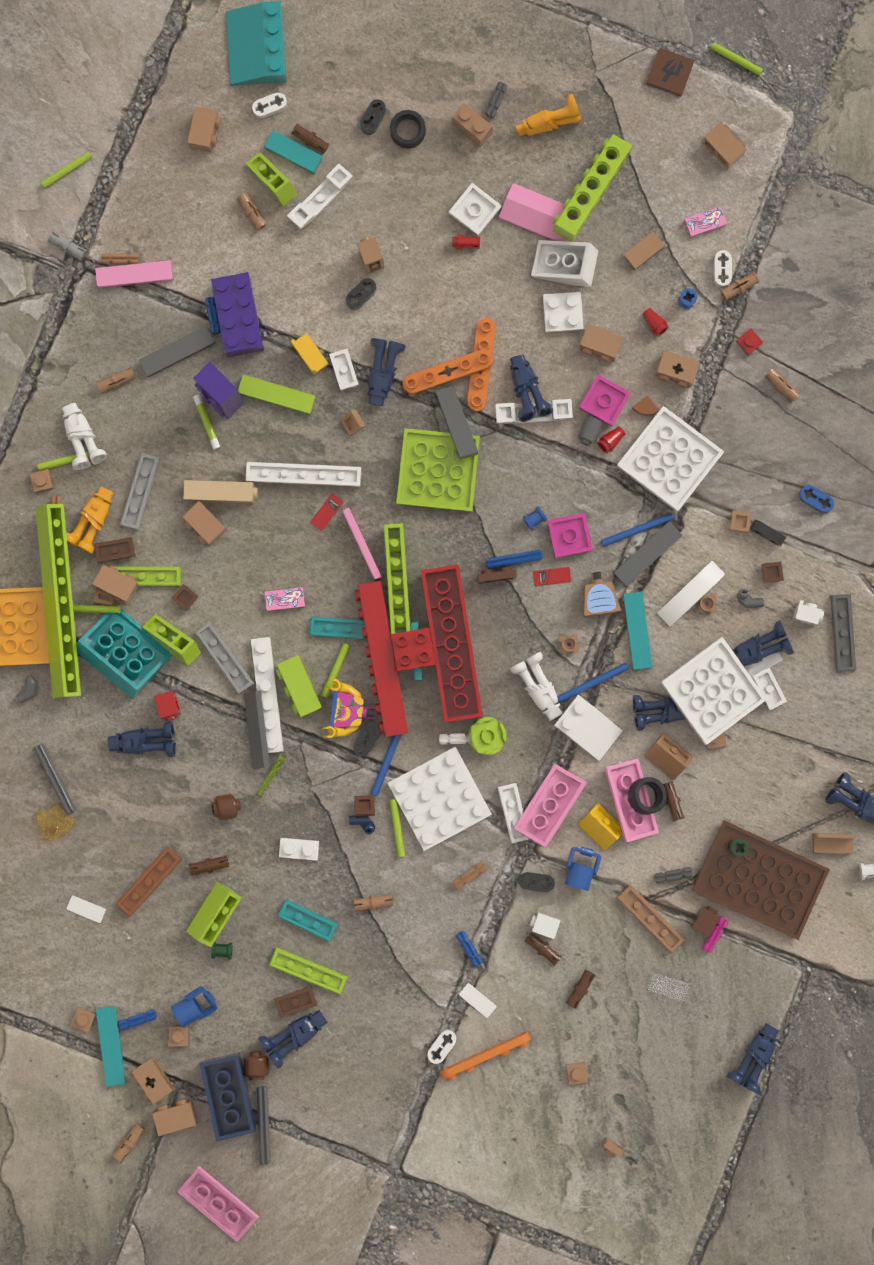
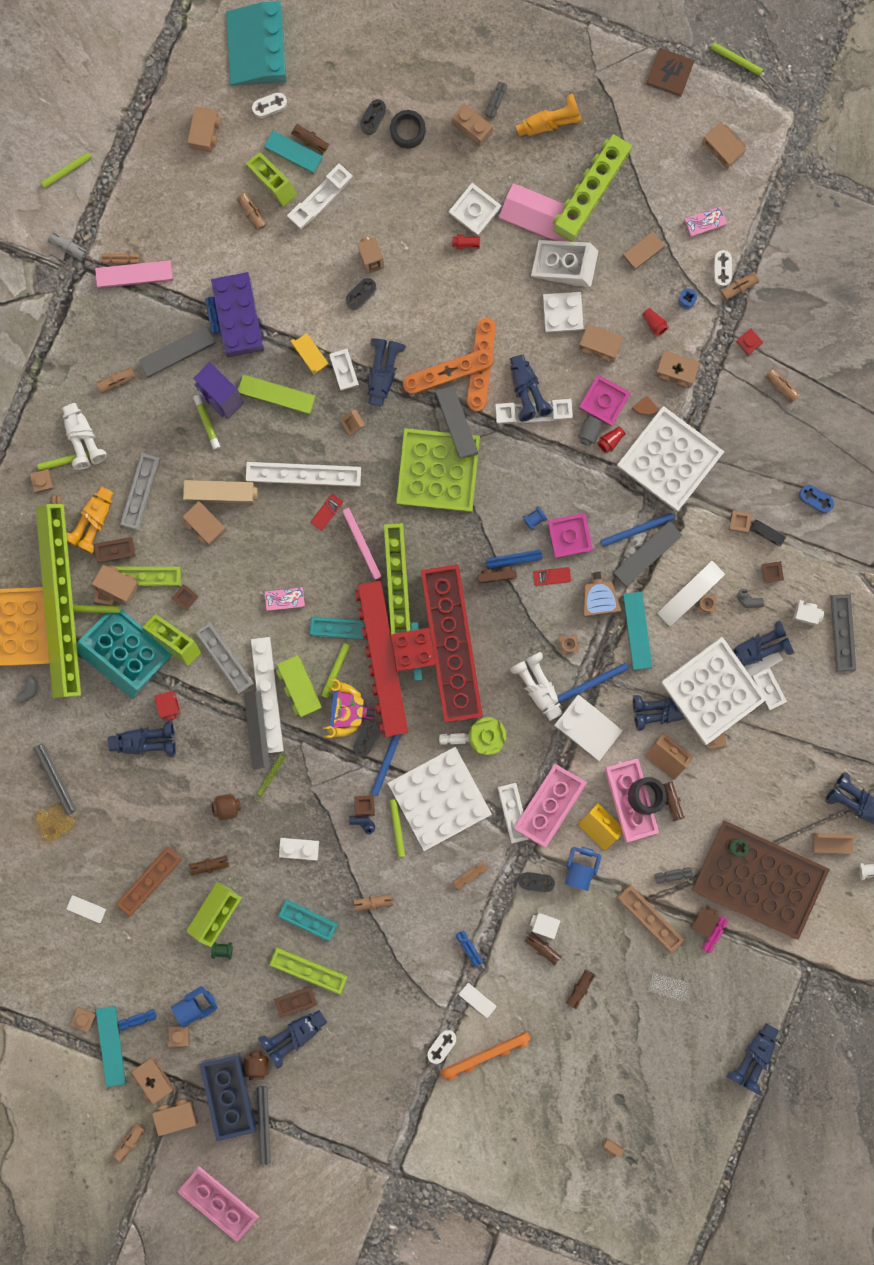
medium nougat plate [566,1062,588,1085] -> none

